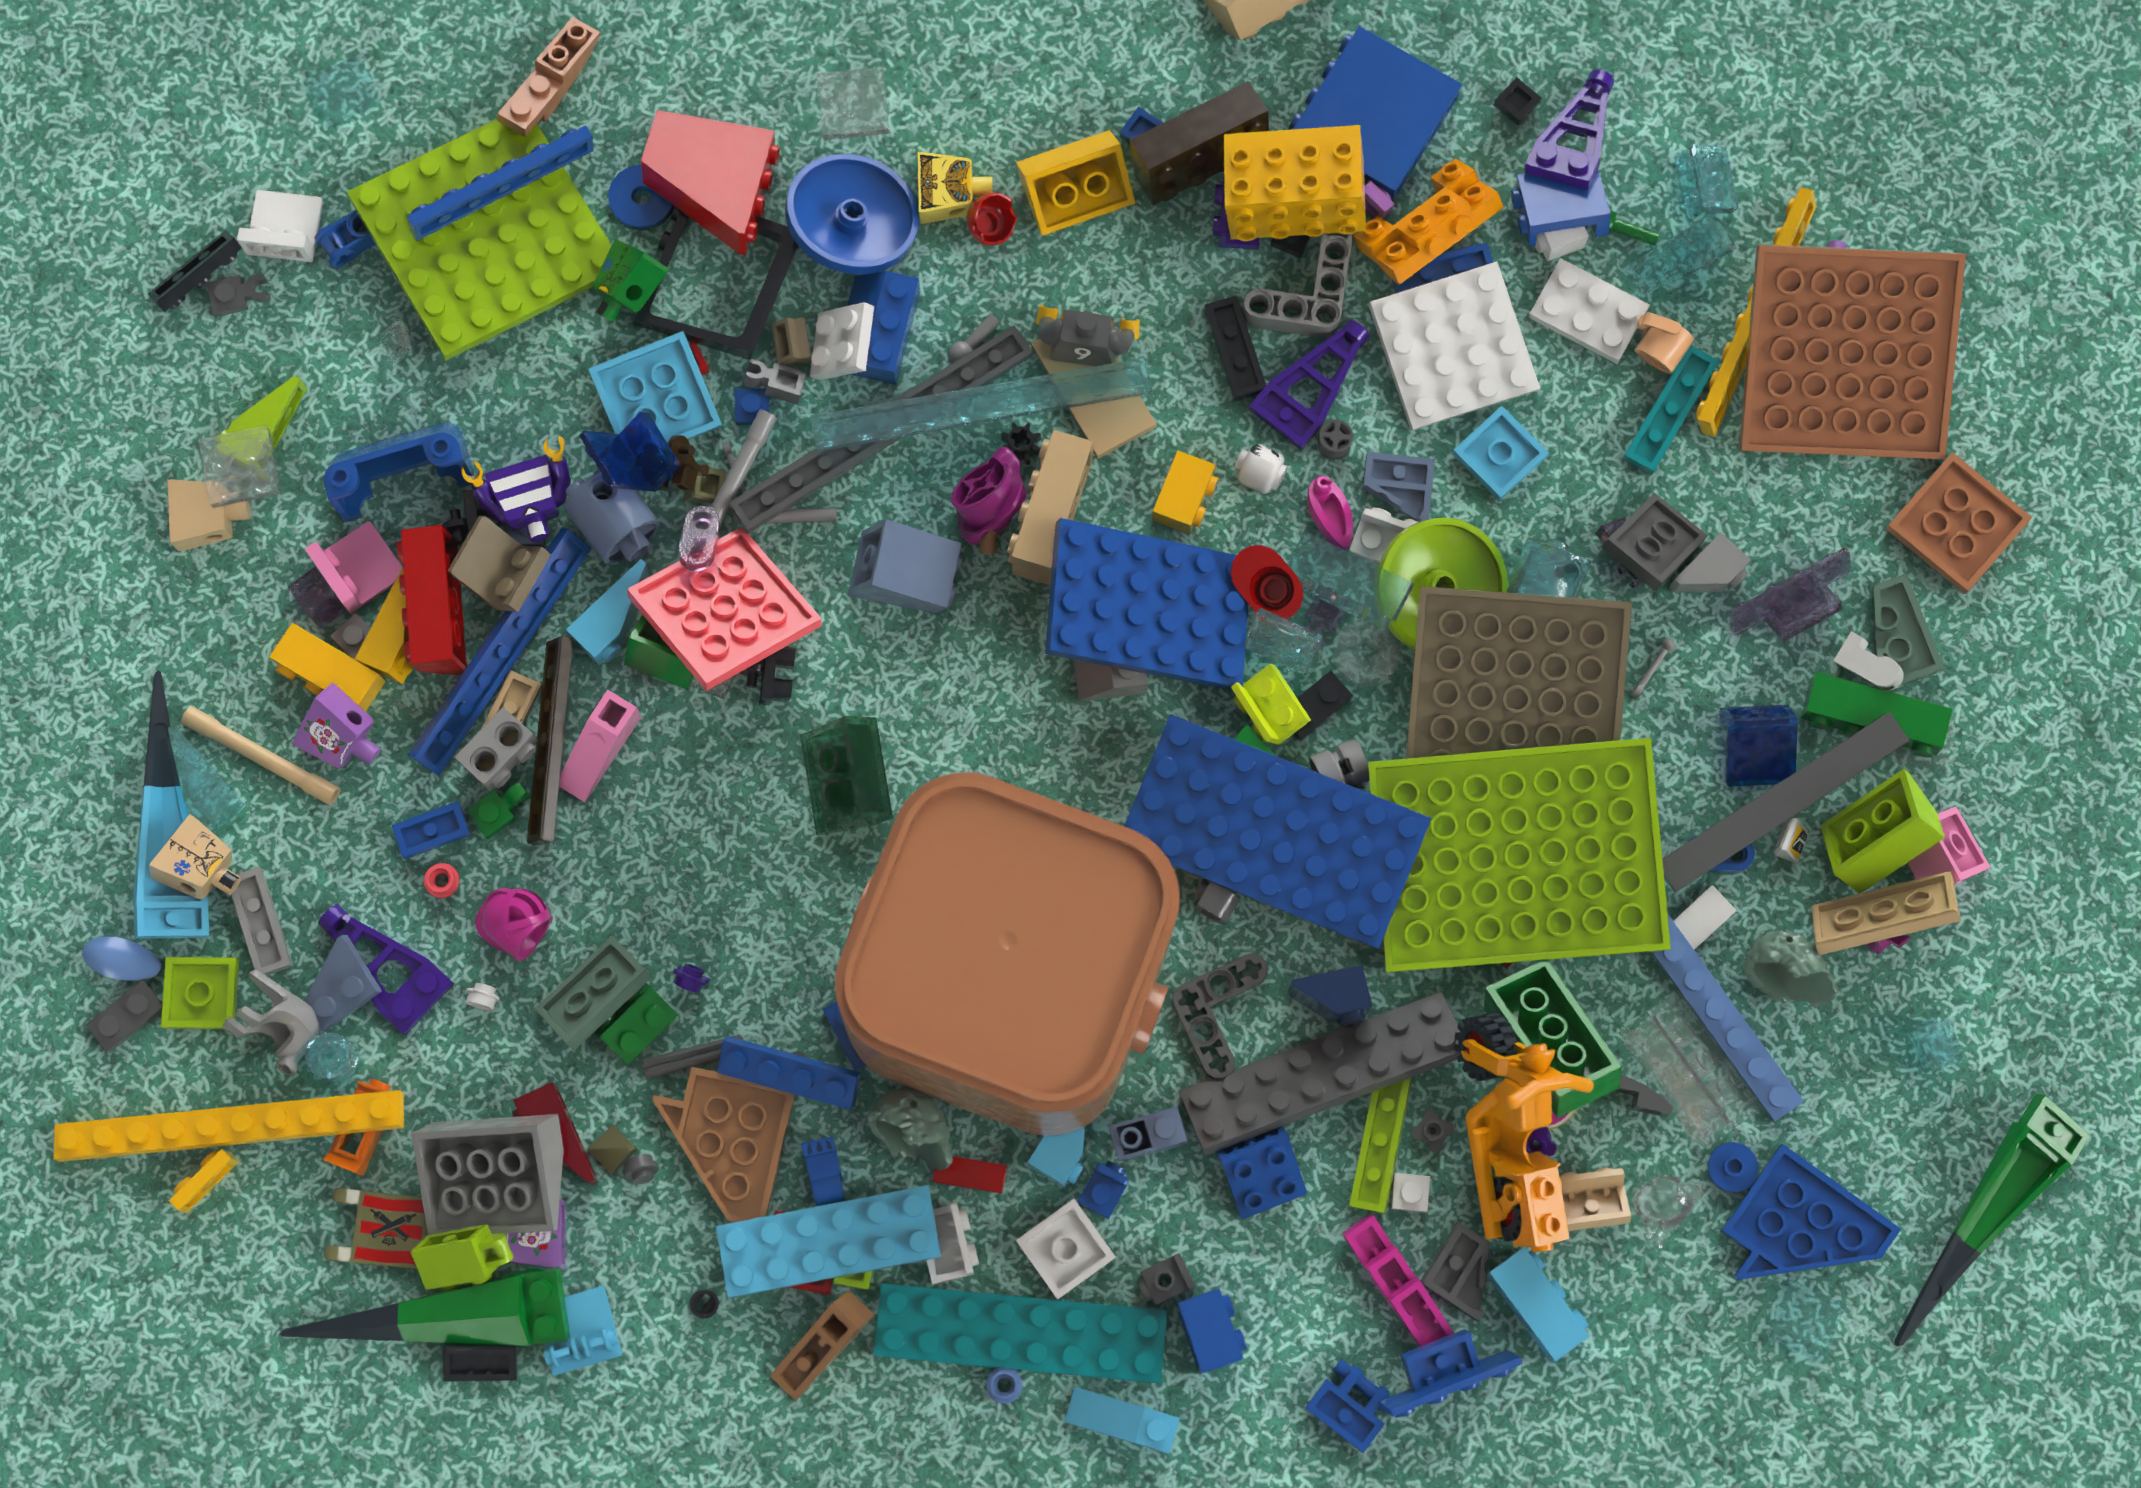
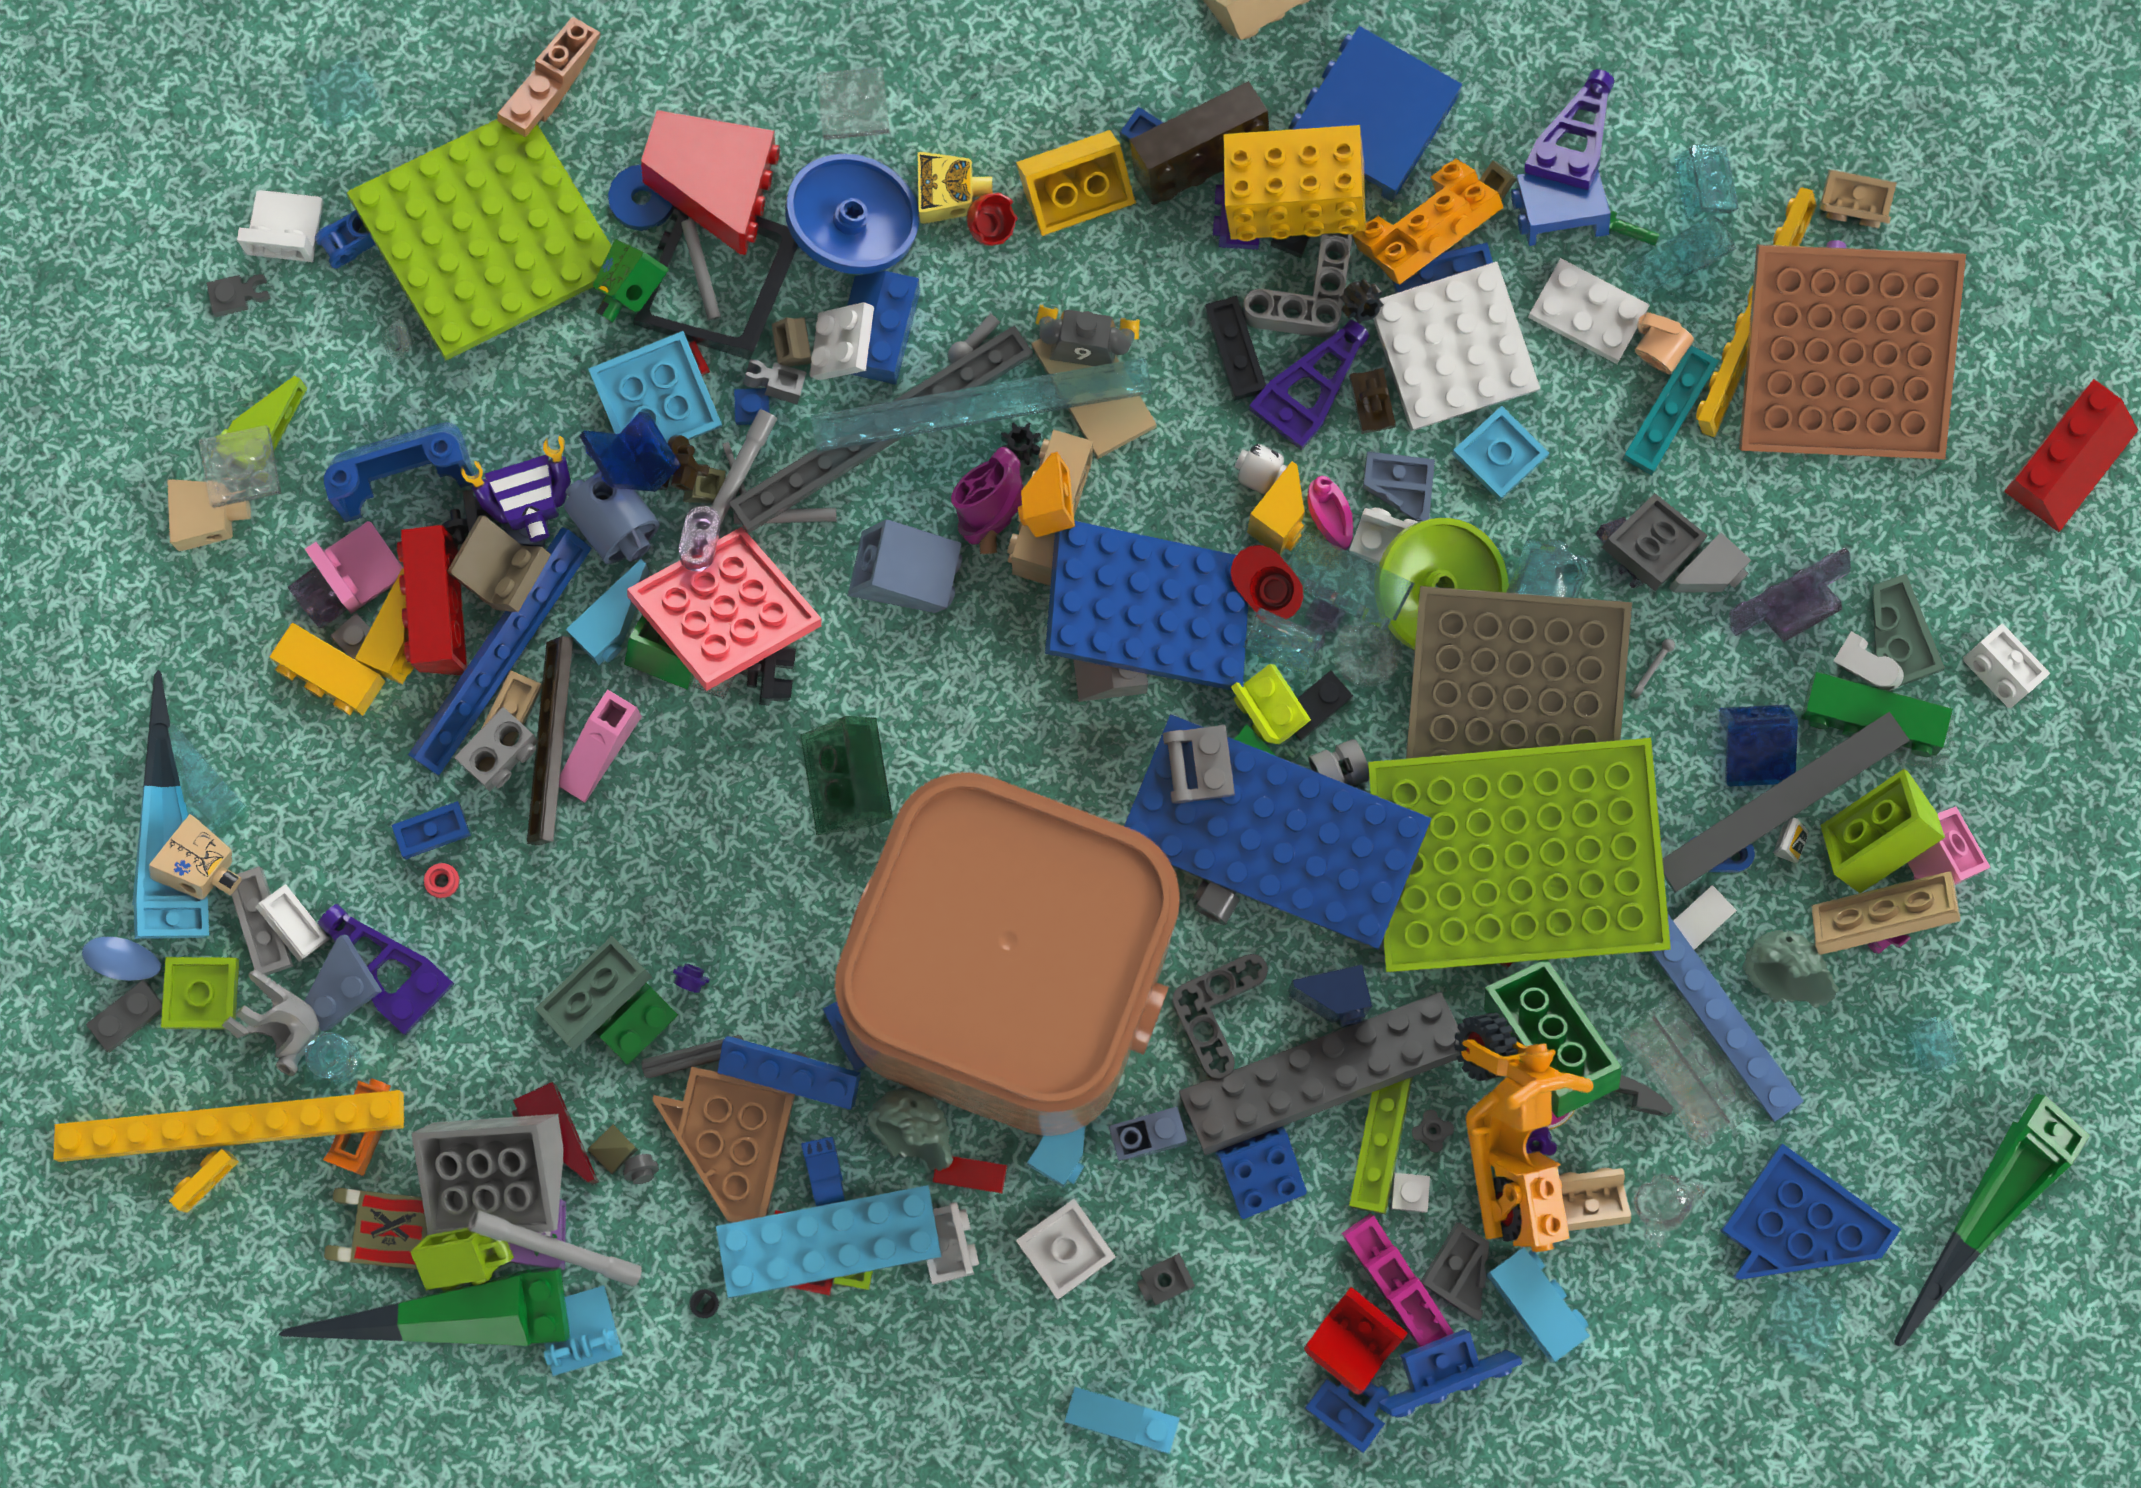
black plate [148,230,242,312] -> none
tan piece [181,706,341,806] -> none
medium lavender torso [292,682,381,768] -> none
blue plate [407,125,594,241] -> none
black plate [442,1343,517,1382] -> none
white plate [465,983,500,1011] -> none
green plate [466,782,531,839] -> none
dark pink helmet [475,888,553,962] -> none
medium nougat slope [770,1290,875,1401] -> none
teal plate [874,1283,1167,1384] -> none
medium blue plate [986,1368,1022,1404] -> none
blue bracket [1077,1161,1130,1220] -> none
yellow brick [1152,450,1219,535] -> none
blue brick [1176,1288,1247,1375] -> none
dark grey wheel [1317,420,1353,460] -> none
medium lavender plate [1365,181,1394,220] -> none
black plate [1494,77,1542,126] -> none
white brick [1535,226,1589,261] -> none
blue piece [1708,1142,1758,1193] -> none
nougat plate [1885,452,2032,594] -> none
none -> white tile [256,884,329,962]
none -> light grey piece [469,1210,642,1287]
none -> light grey bar [681,219,721,320]
none -> light orange slope [1018,452,1075,537]
none -> light grey plate [1163,725,1235,803]
none -> yellow slope [1247,461,1305,555]
none -> red bracket [1304,1287,1407,1394]
none -> black gear [1340,279,1384,324]
none -> dark brown hips [1349,368,1396,434]
none -> olive slope [1479,160,1517,201]
none -> tan bracket [1819,169,1897,228]
none -> white bracket [1963,623,2050,708]
none -> red slope [2004,379,2139,532]

